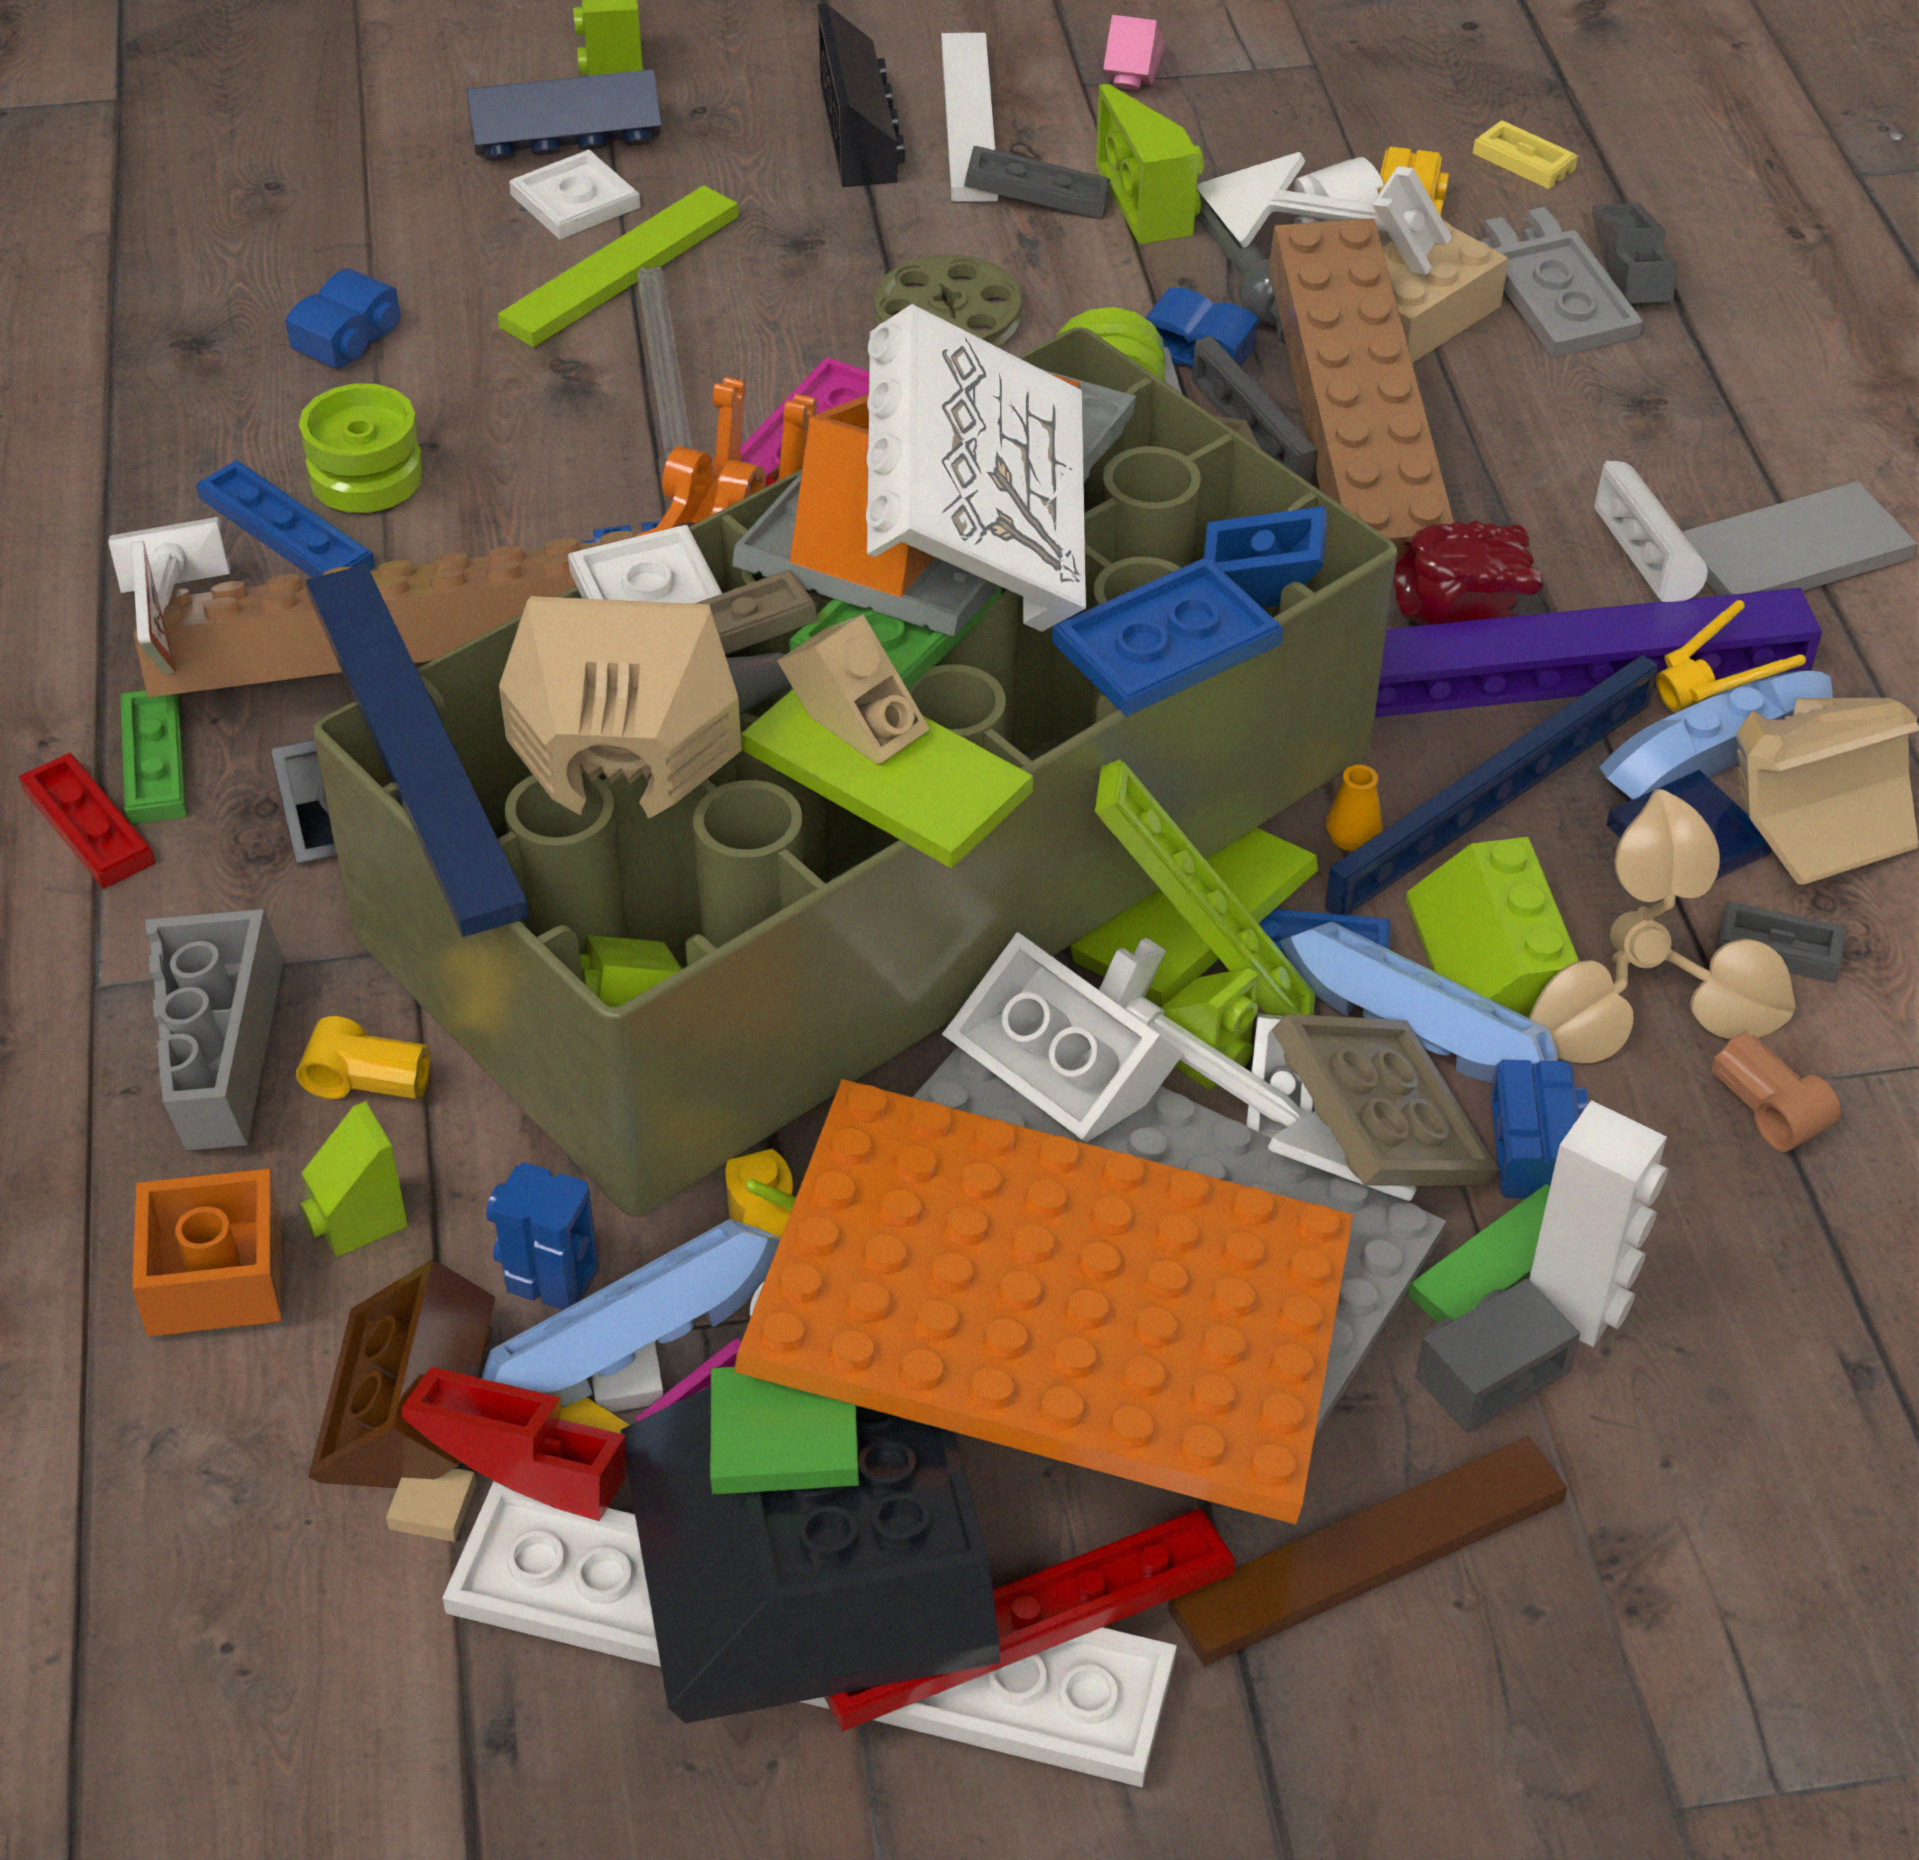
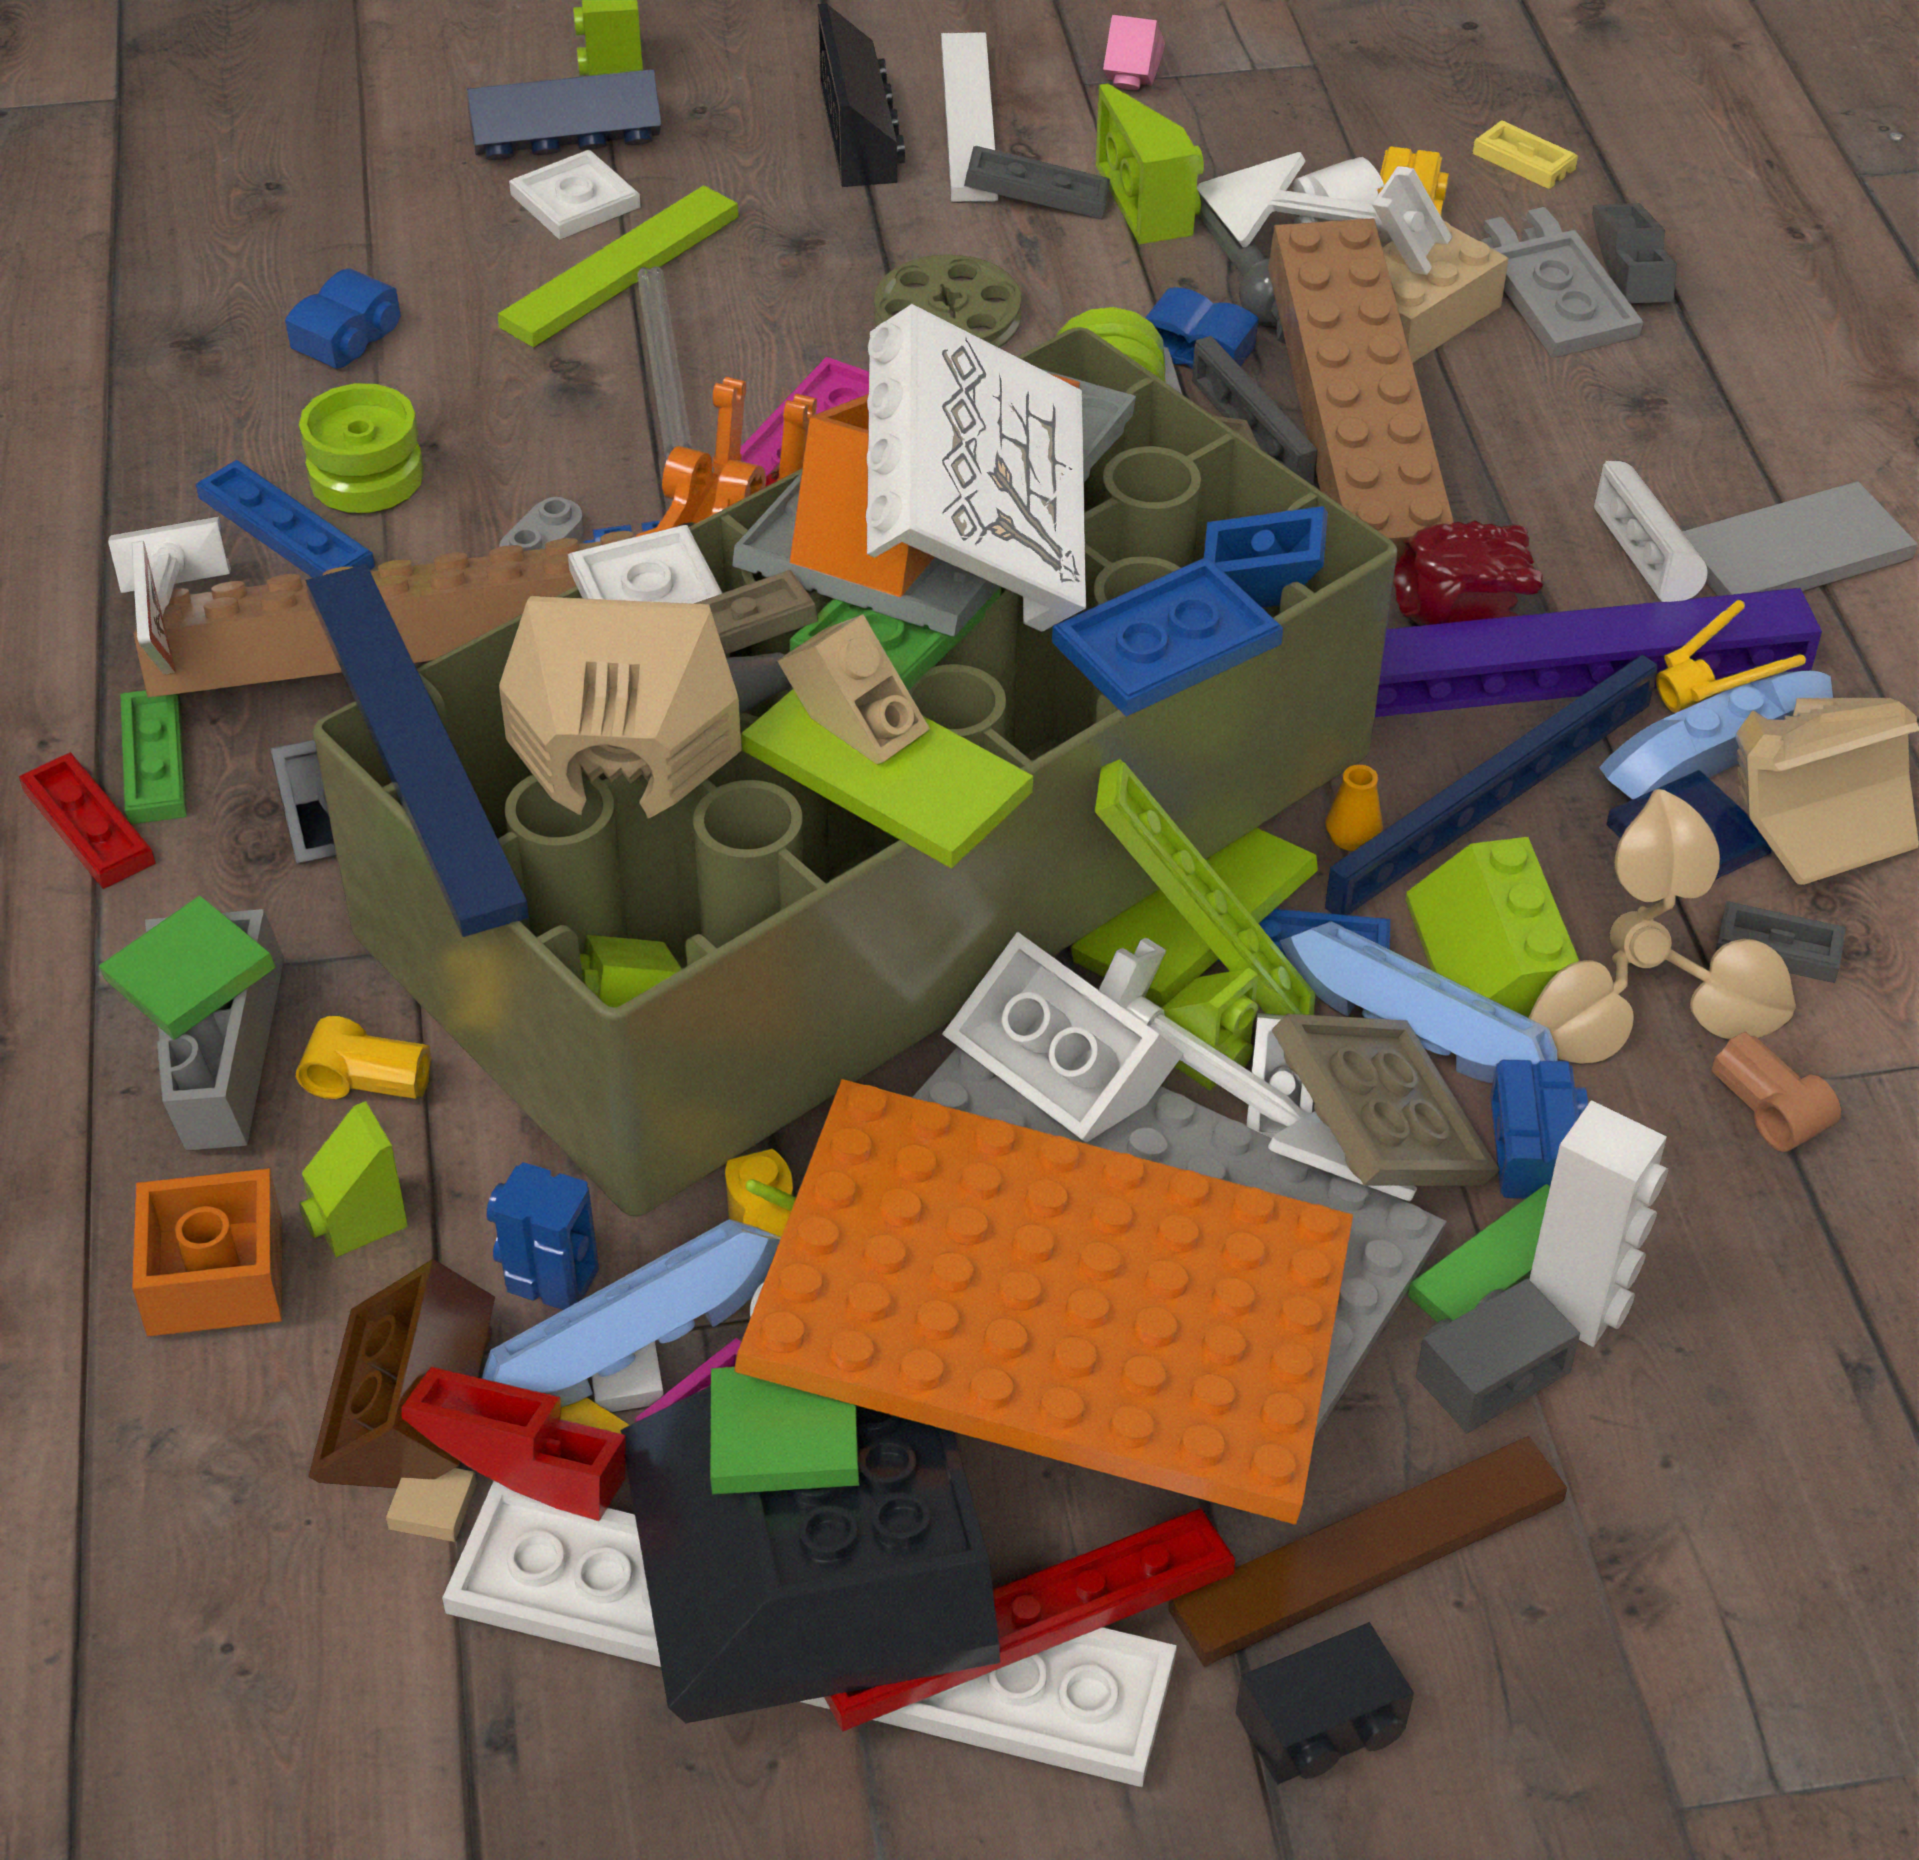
none -> bright green tile [99,895,276,1040]
none -> light grey plate [499,497,584,551]
none -> black brick [1235,1622,1414,1785]

